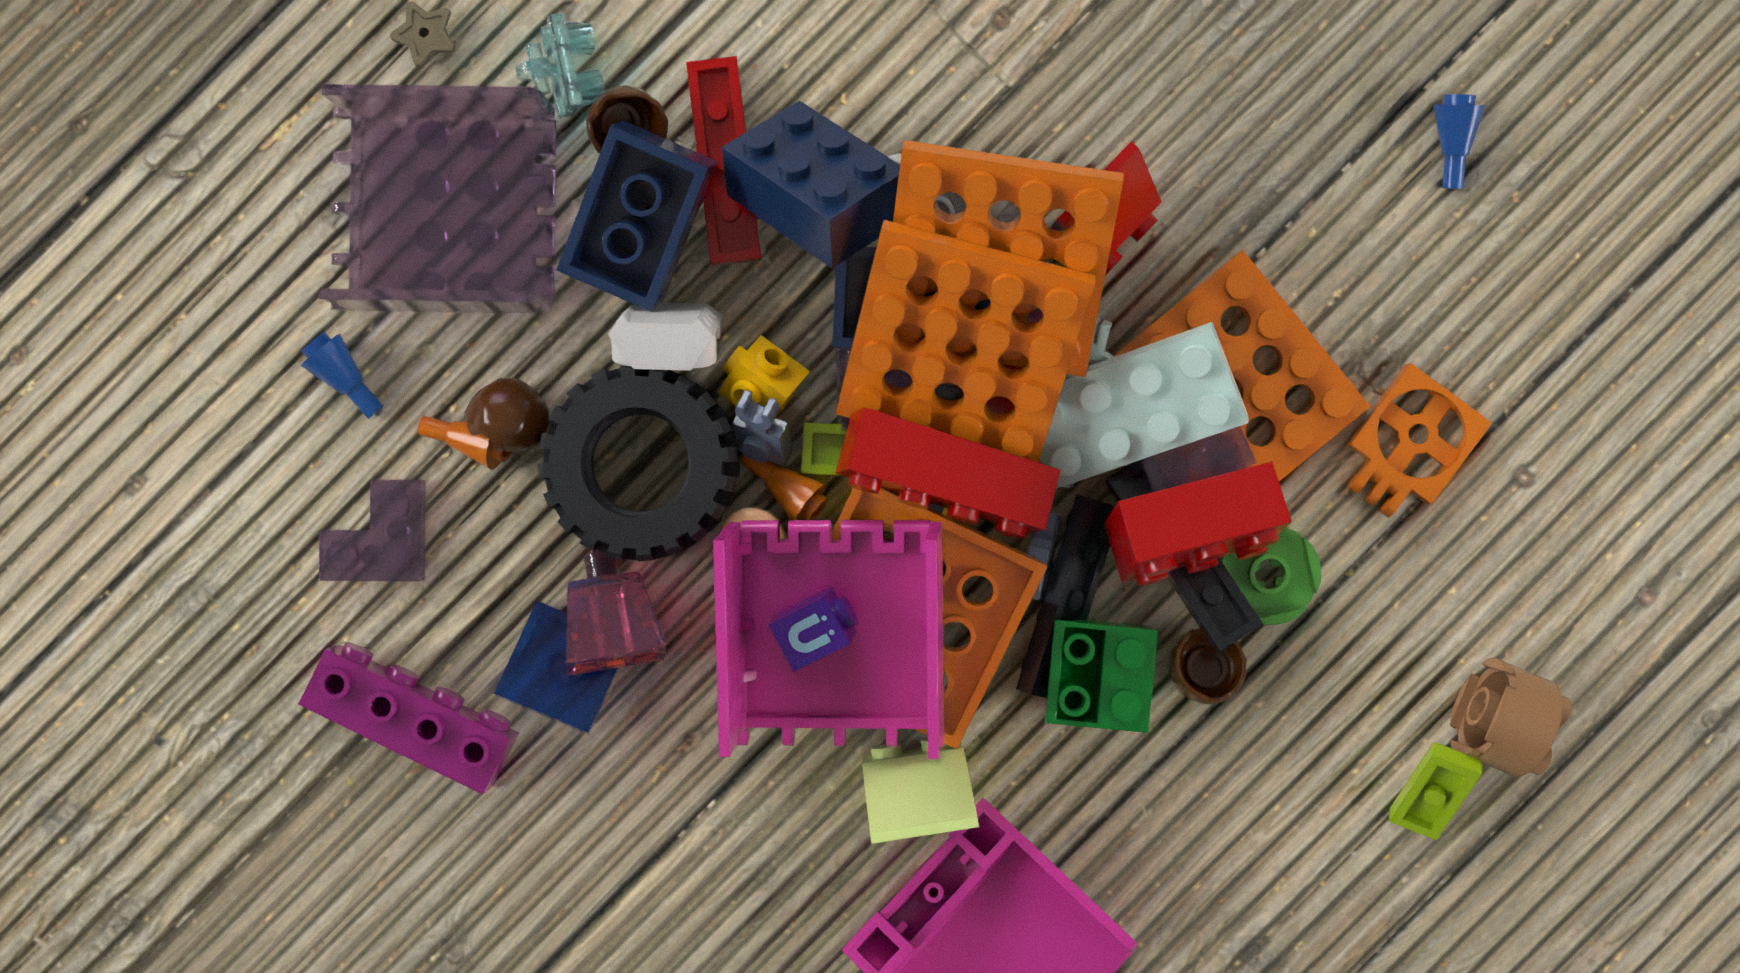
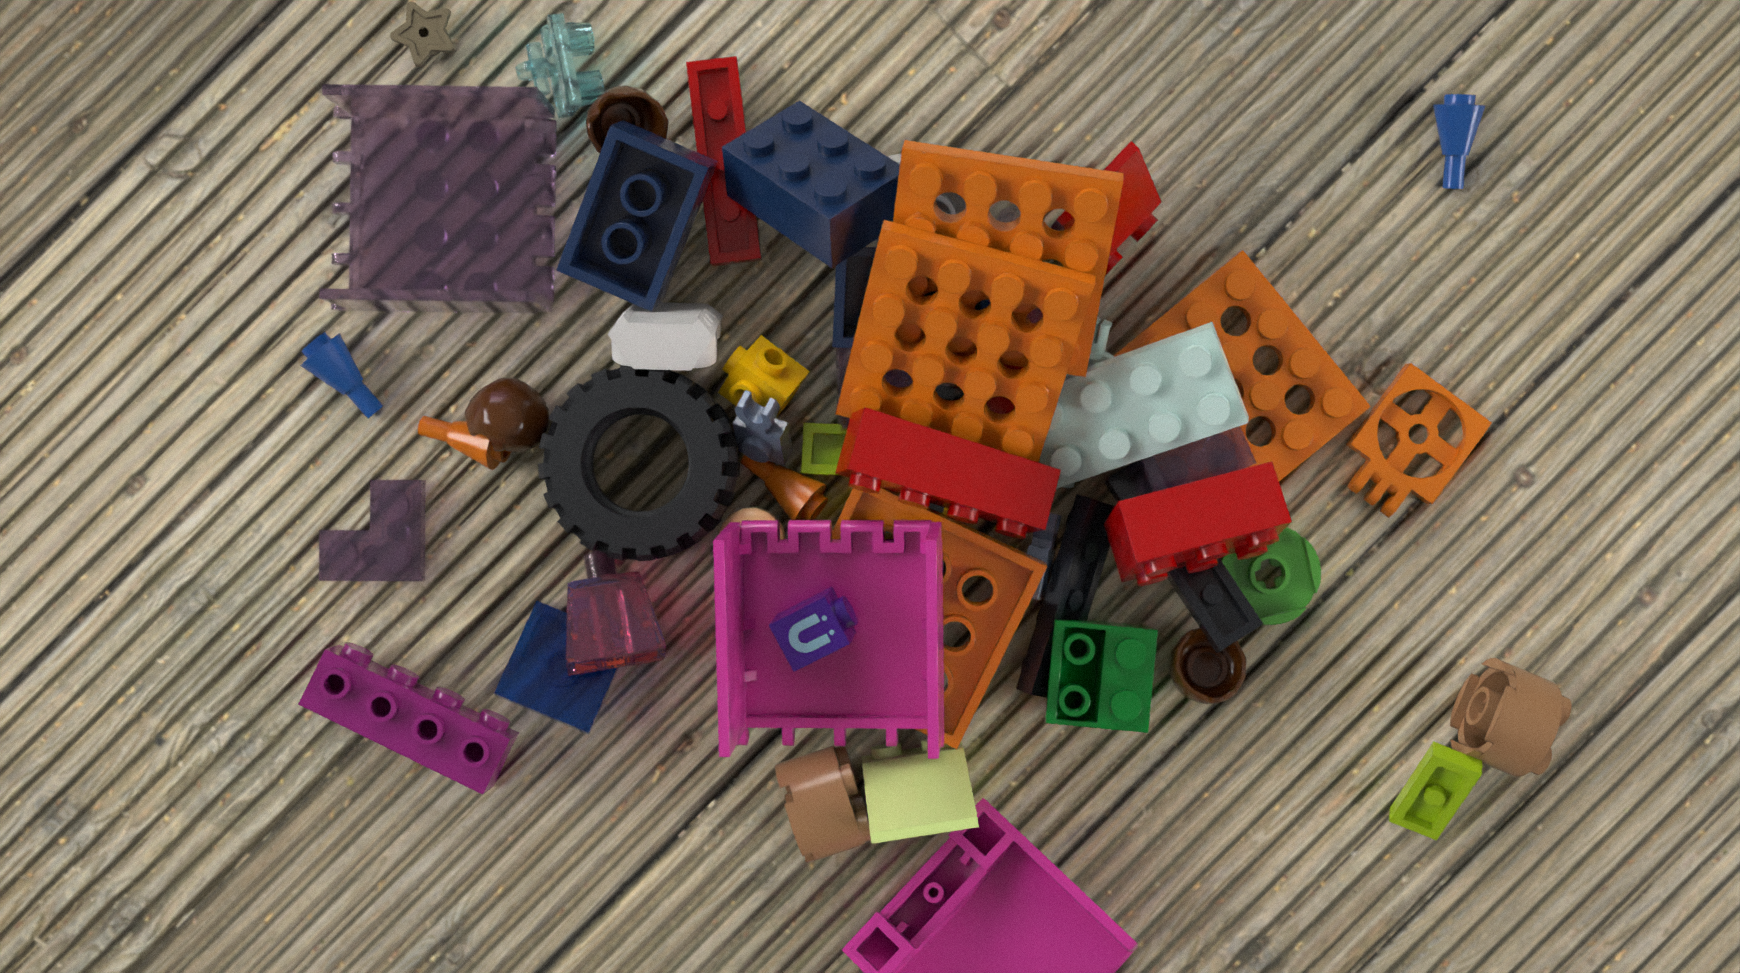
none -> medium nougat brick [775,745,871,863]

